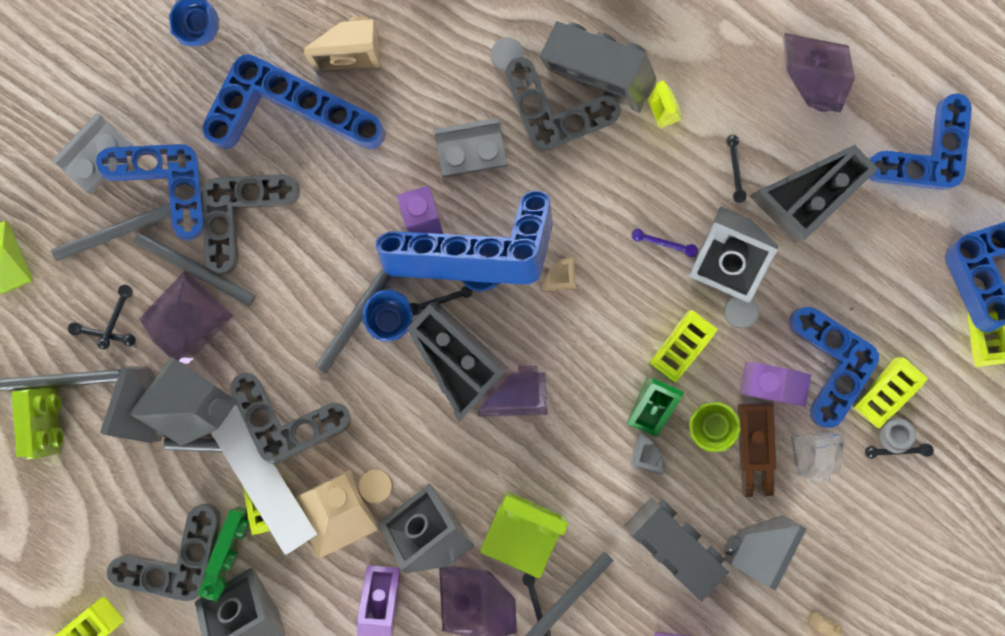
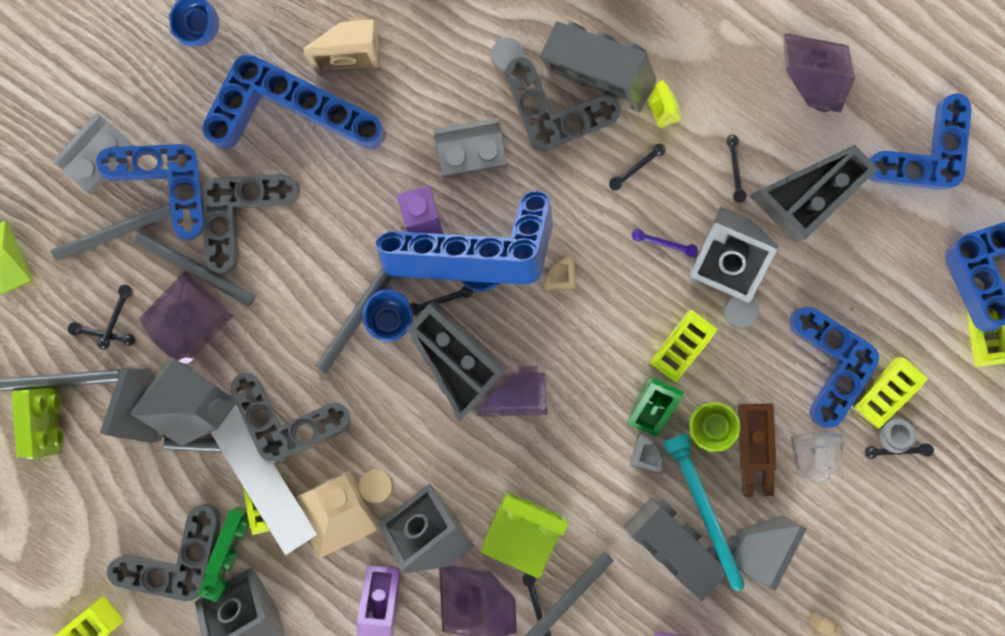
medium lavender slope [740,362,811,407] -> none
none -> black hinge [609,143,666,191]
none -> teal piece [663,433,745,591]

